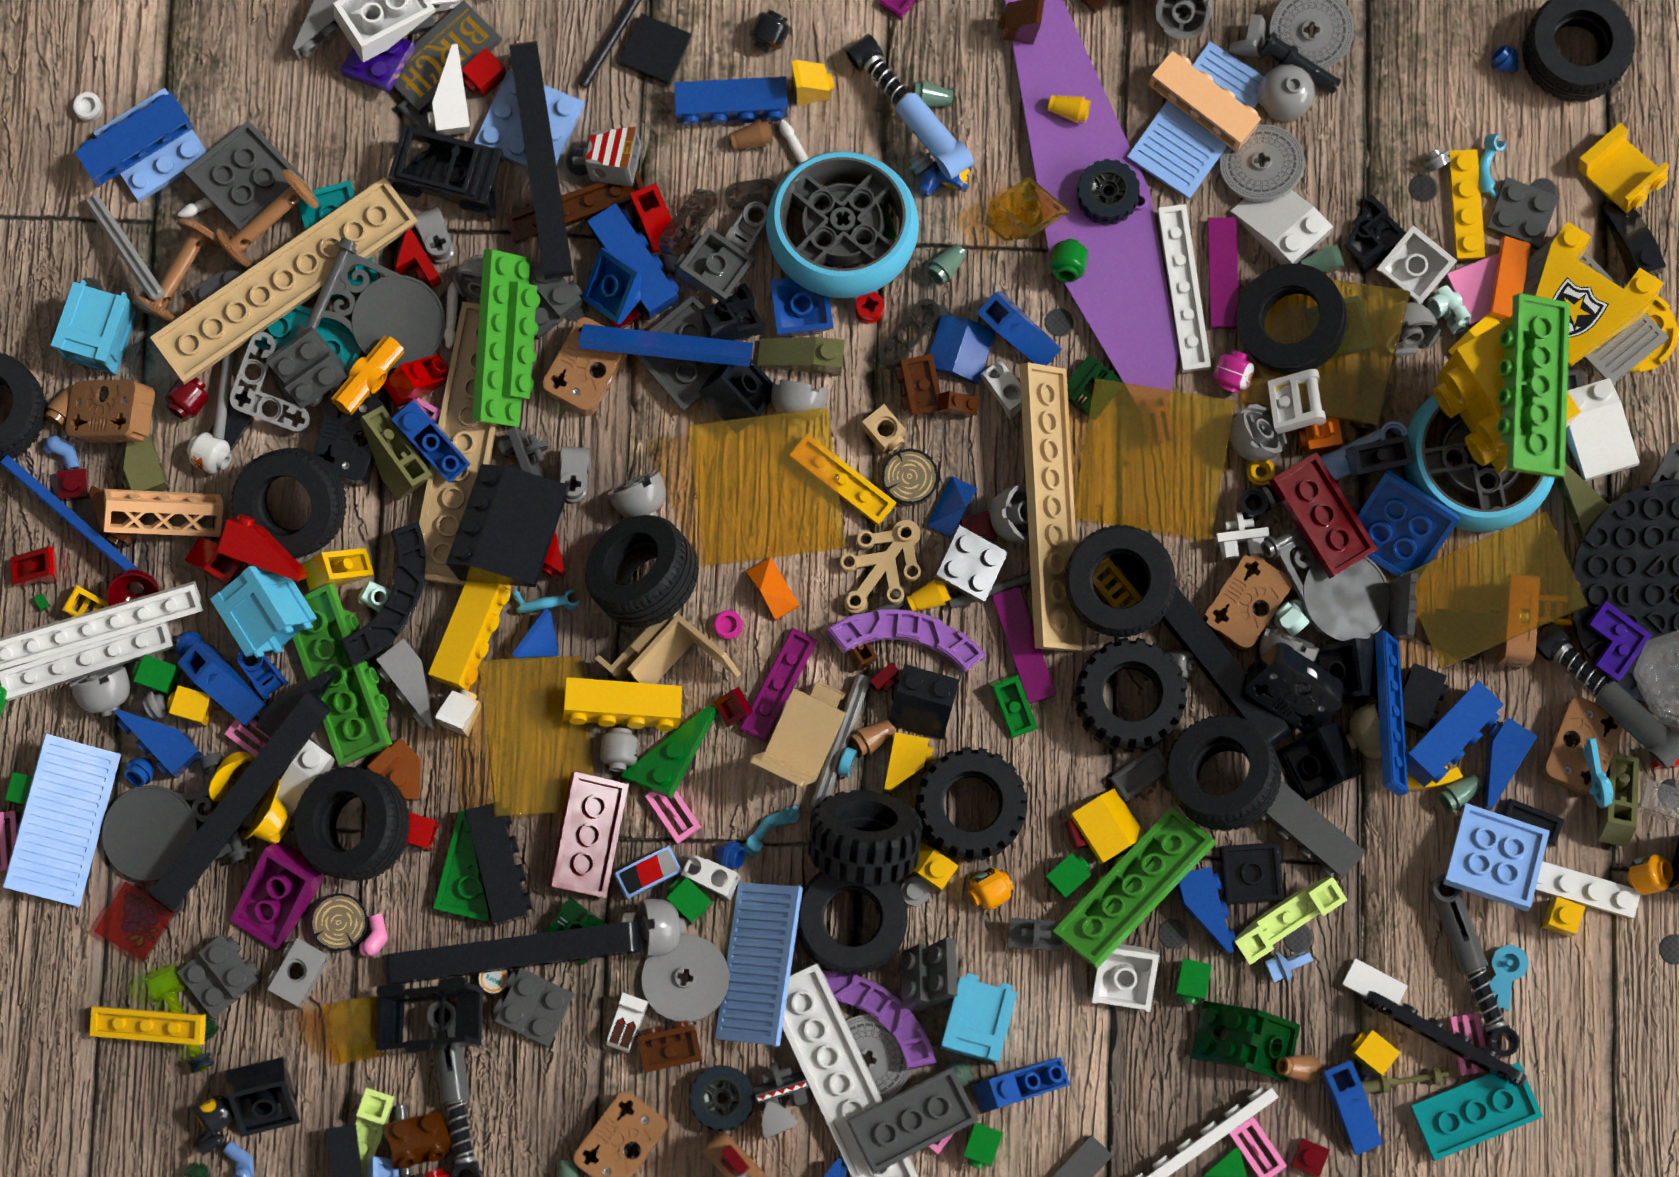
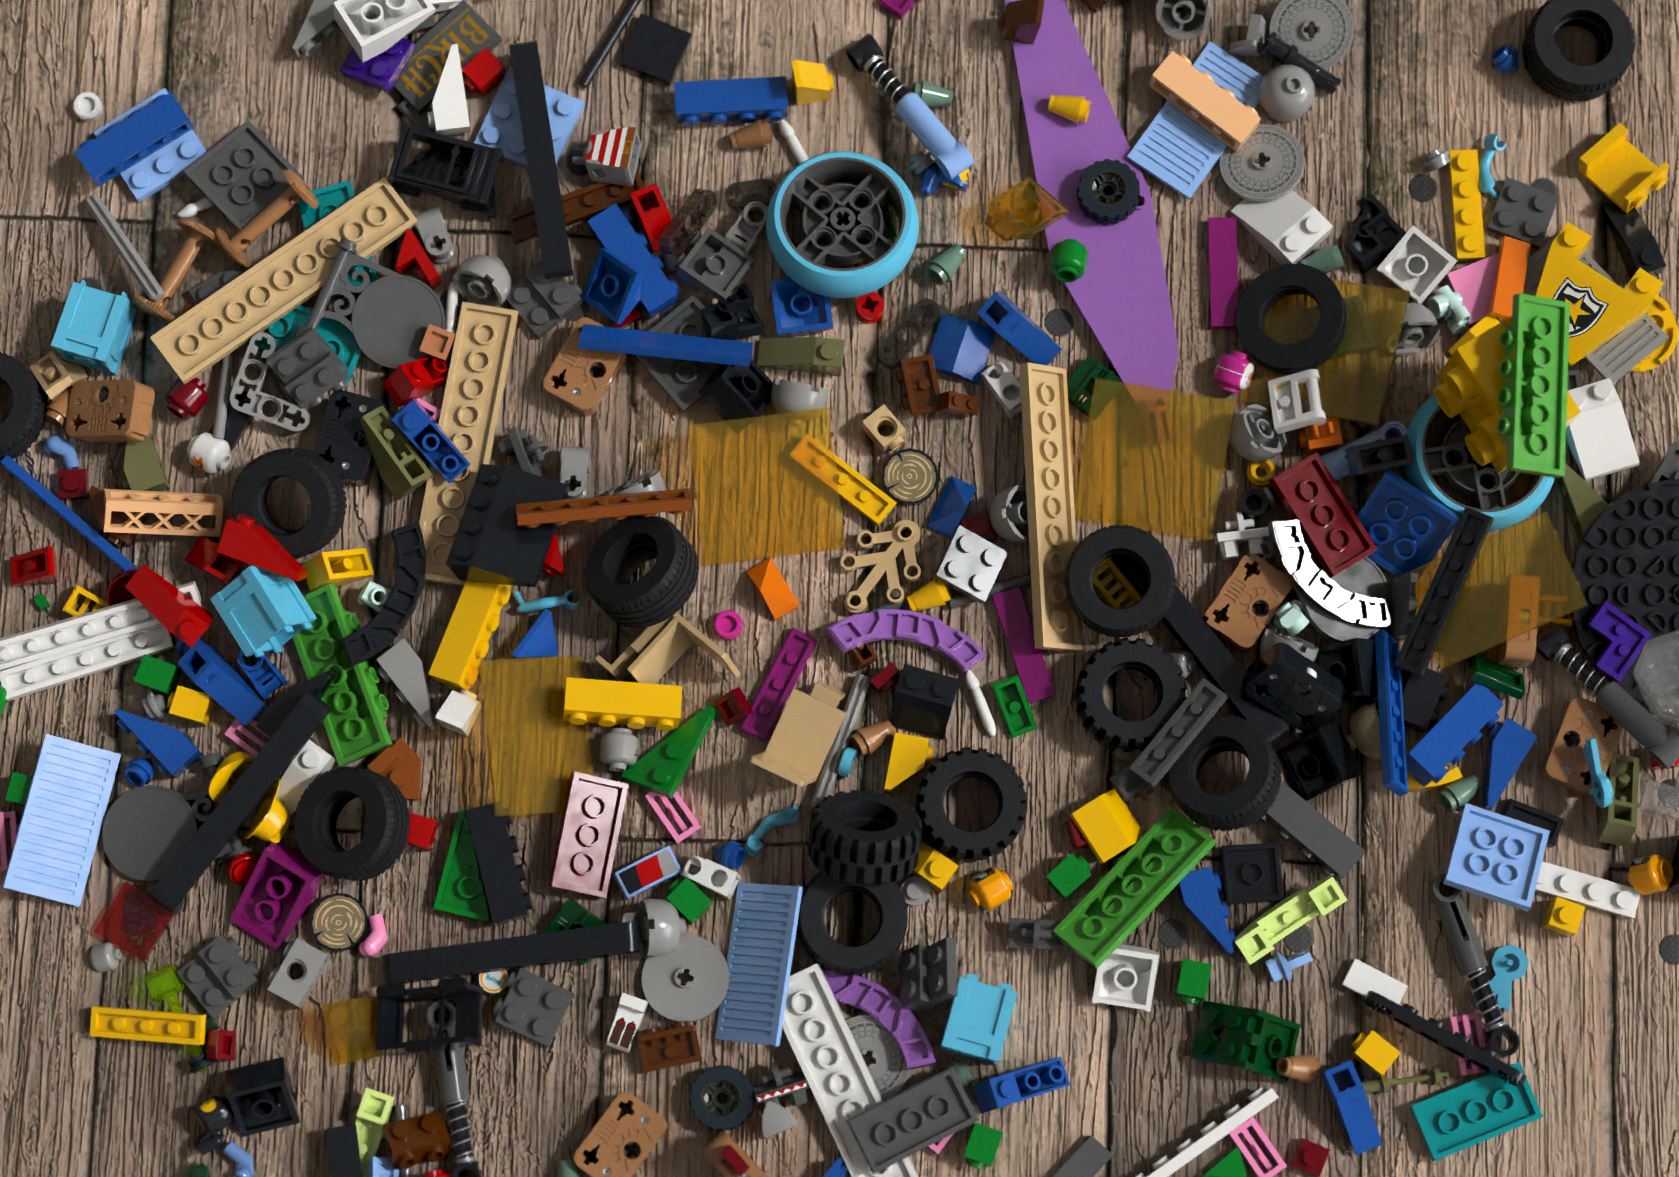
light grey cylinder [70,666,130,717] -> none
light orange piece [331,335,404,415] -> none
bright green plate [472,249,540,427] -> none
black head [749,9,790,53] -> none
white plate [1157,204,1211,373] -> none
none -> tan slope [29,351,88,401]
none -> light grey piece [89,942,122,972]
none -> red slope [125,563,214,648]
none -> dark red plate [207,1029,237,1061]
none -> red piece [227,853,259,885]
none -> nougat plate [419,324,456,361]
none -> dark orange plate [516,488,692,528]
none -> white piece [965,670,996,737]
none -> dark grey plate [1130,678,1228,788]
none -> tile [1268,519,1393,628]
none -> black plate [1394,507,1494,678]
none -> dark green tile [1468,654,1526,700]

